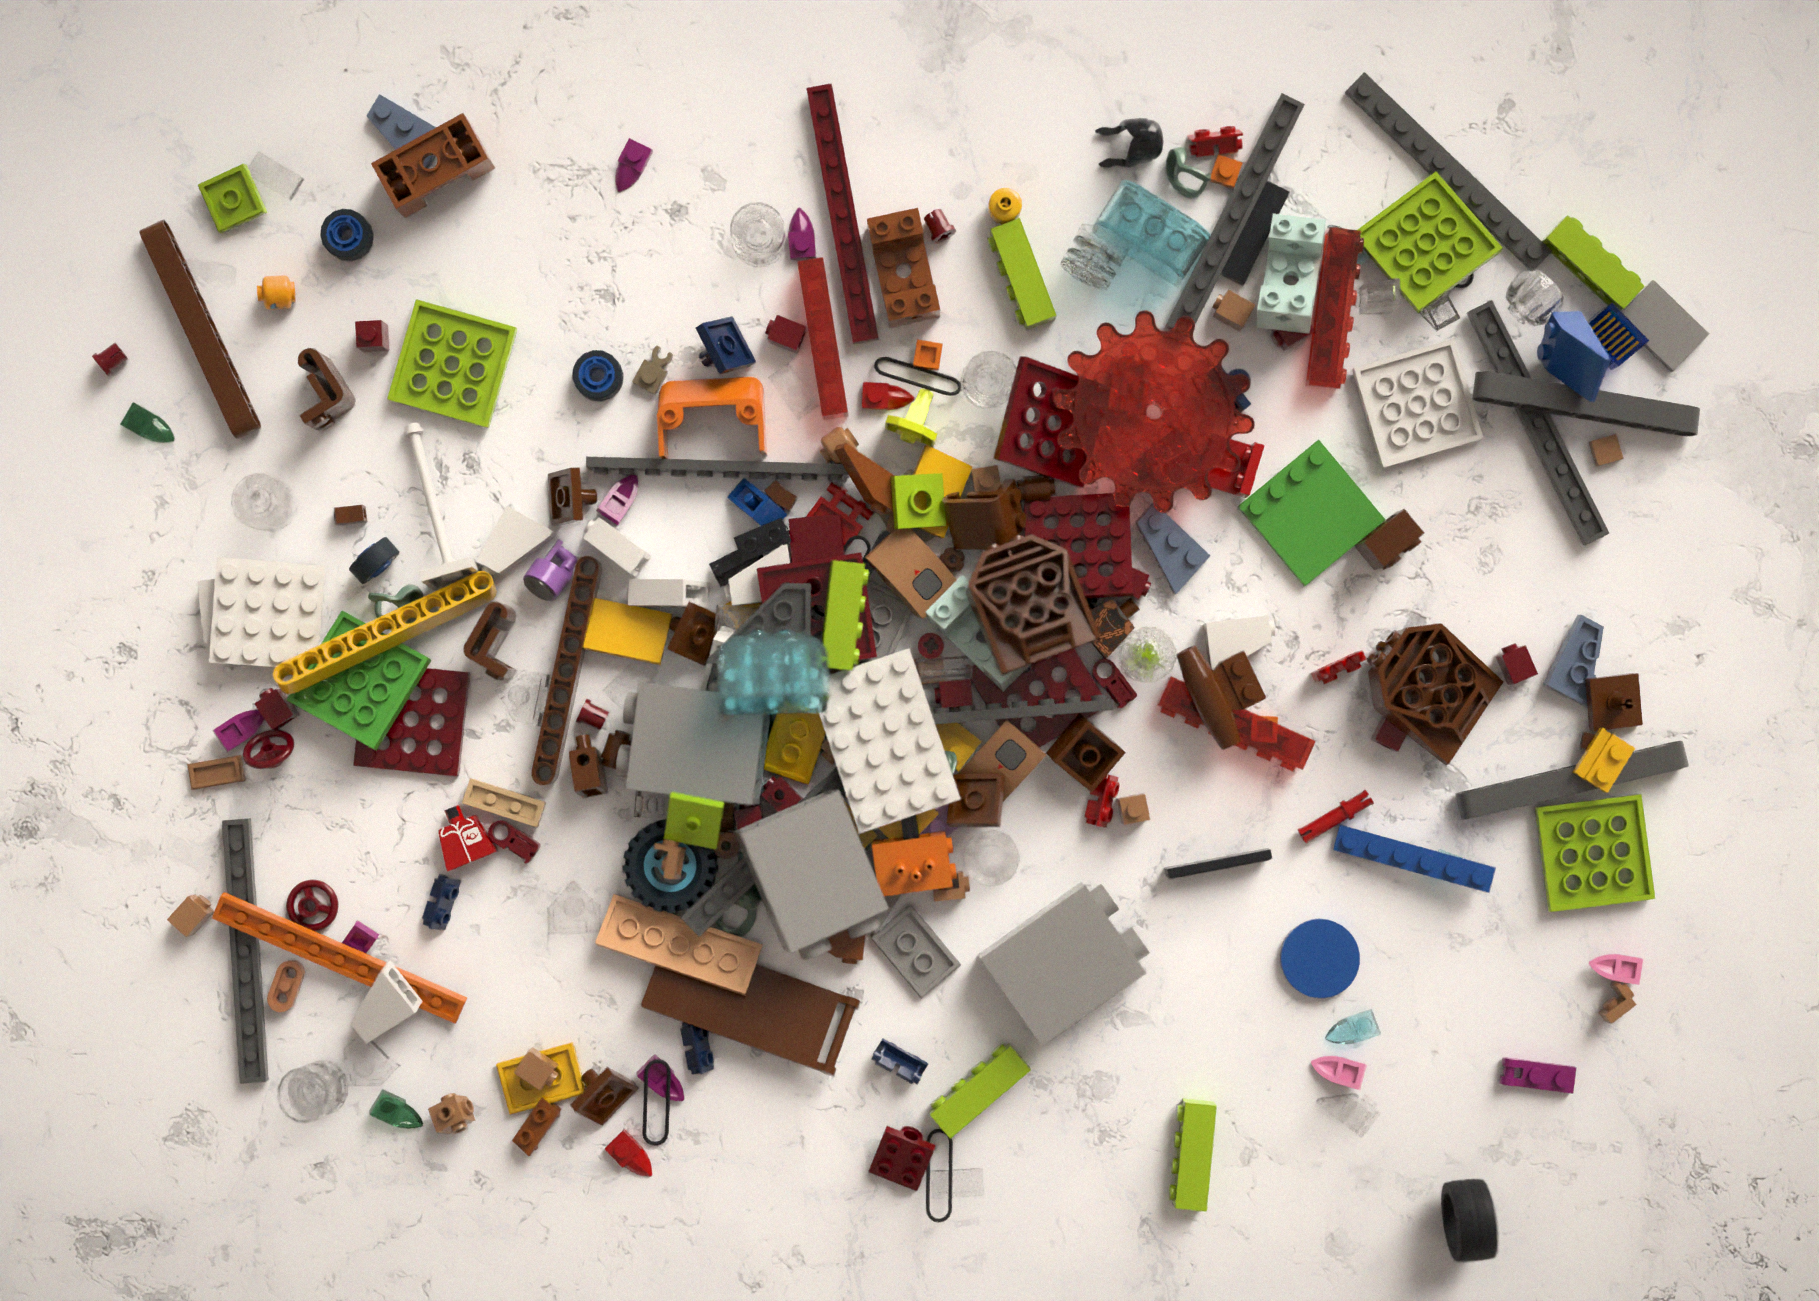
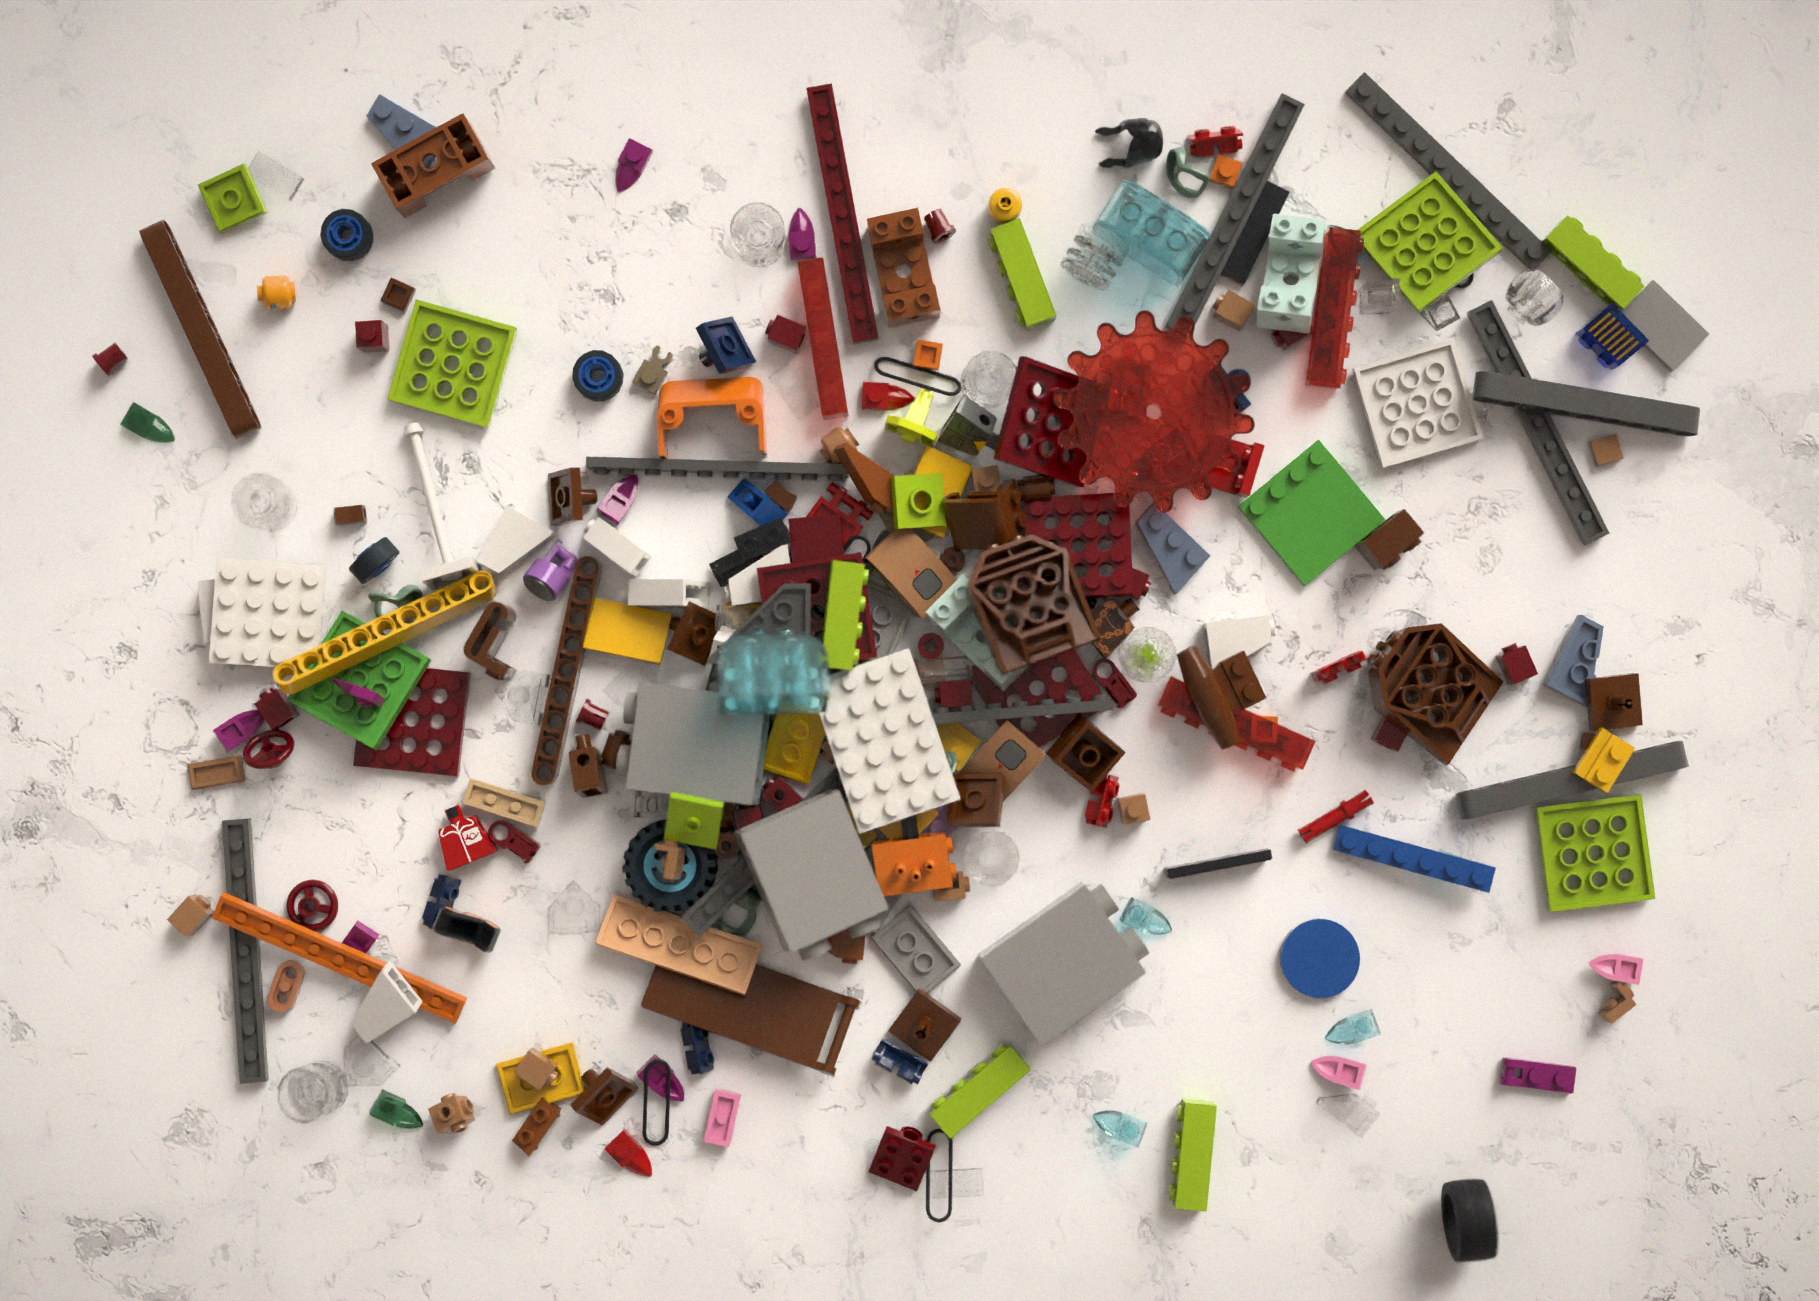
reddish brown piece [298,348,356,431] -> none
blue slope [1537,311,1610,402] -> none
none -> magenta plate [333,678,385,709]
none -> reddish brown tile [380,277,416,313]
none -> black animal [432,906,501,953]
none -> bright pink plate [703,1089,741,1147]
none -> reddish brown tile [888,988,962,1062]
none -> dark grey torso [937,394,999,456]
none -> clear light blue plate [1093,1111,1148,1148]
none -> clear light blue plate [1119,897,1172,935]

